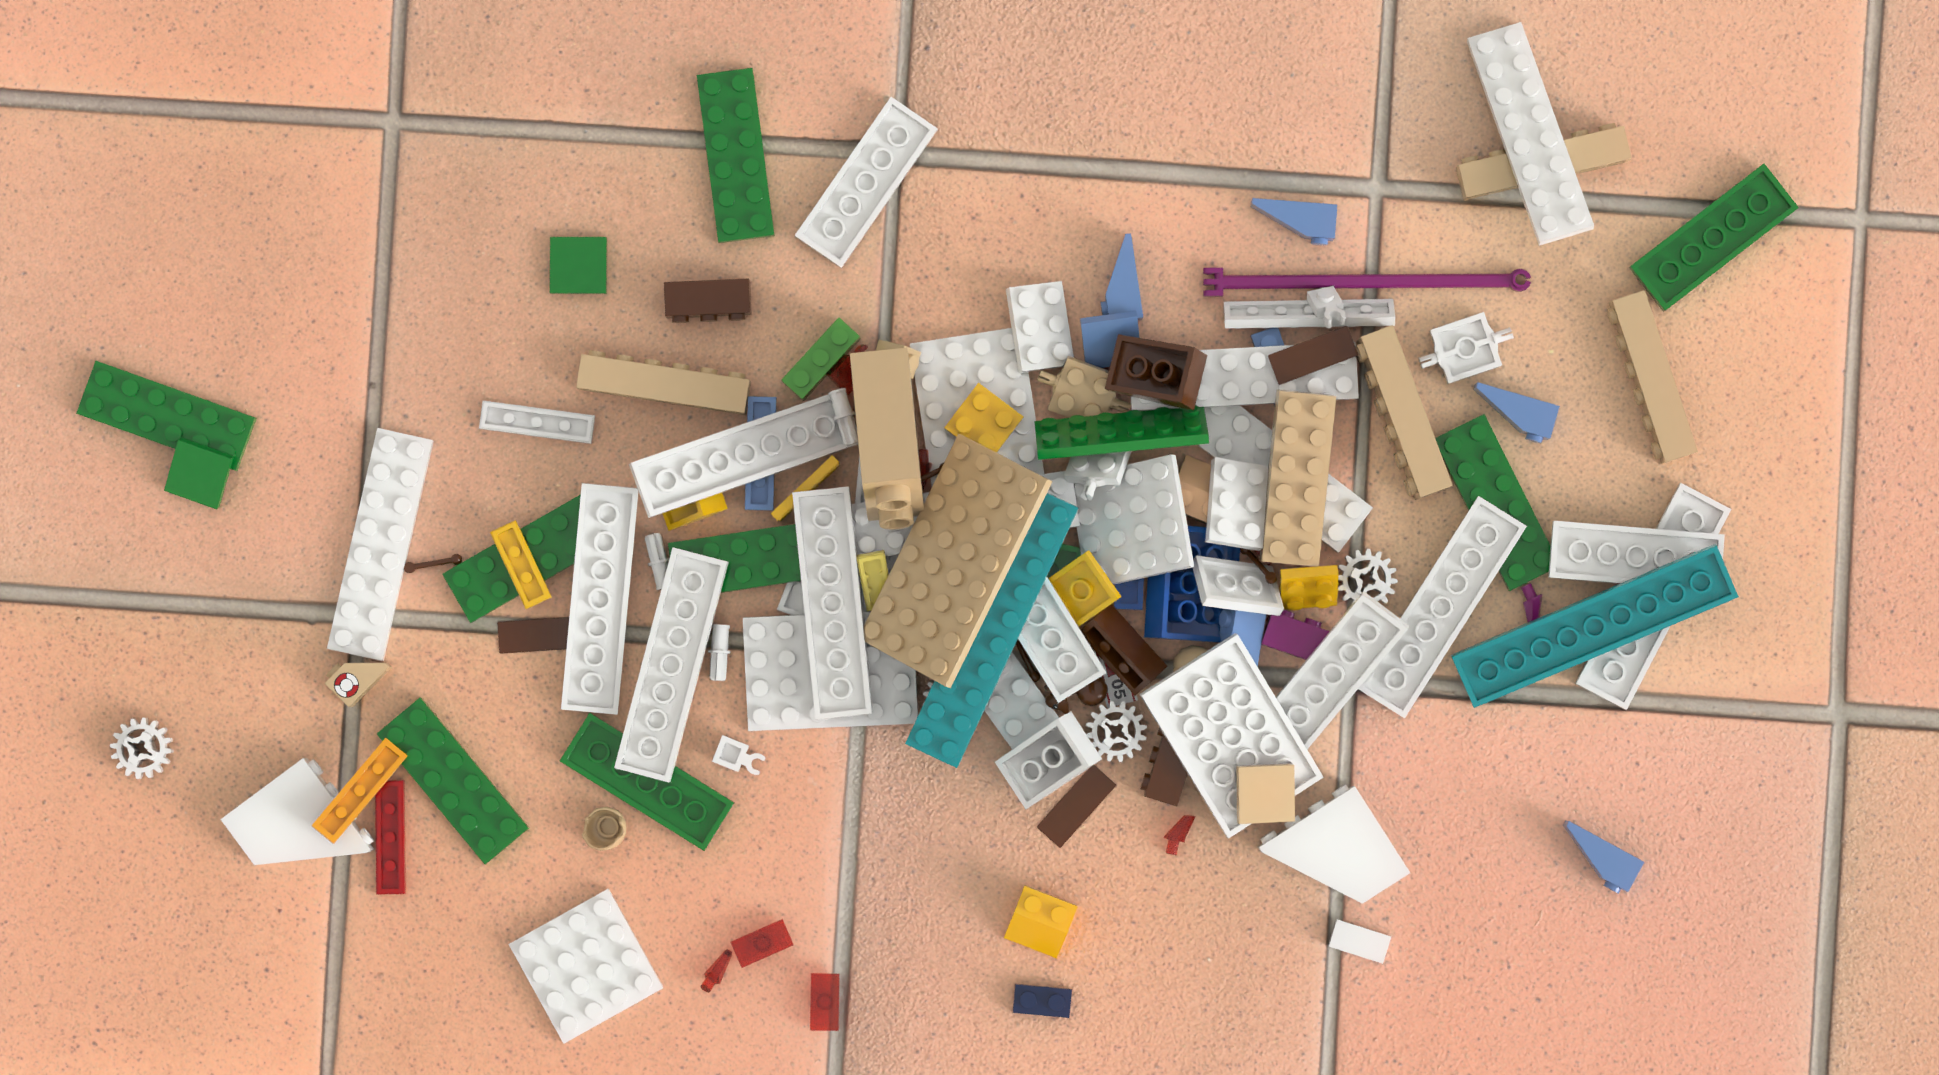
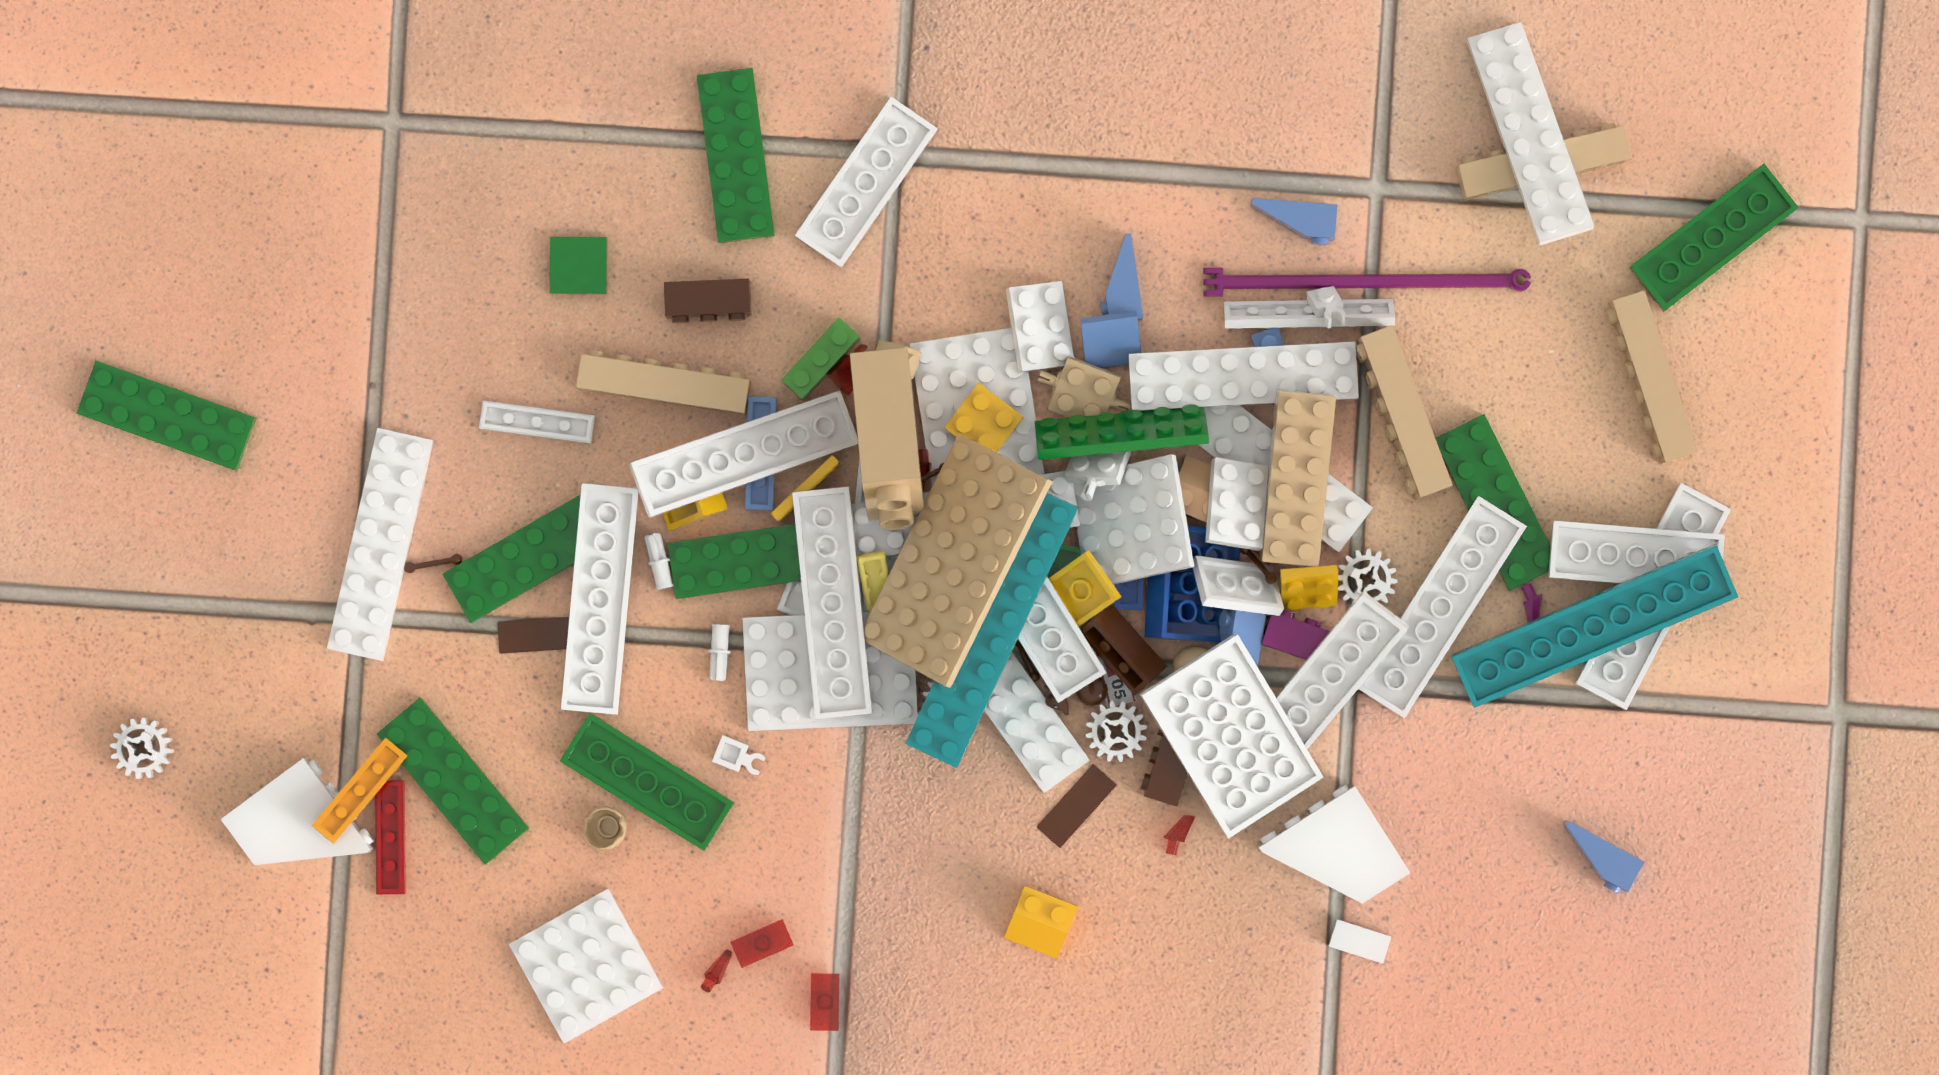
green tile [164,437,234,509] -> none
tan slope [325,663,392,707] -> none
yellow tile [490,520,552,609] -> none
white plate [614,548,729,782] -> none
white axle [828,388,858,445] -> none
white slope [995,712,1102,809] -> none
dark blue plate [1013,984,1072,1018] -> none
reddish brown slope [1105,334,1207,410] -> none
tan tile [1236,764,1295,824] -> none
reddish brown sticker [1268,326,1358,385] -> none
white plate [1418,312,1514,384] -> none
medium blue slope [1473,382,1560,444] -> none

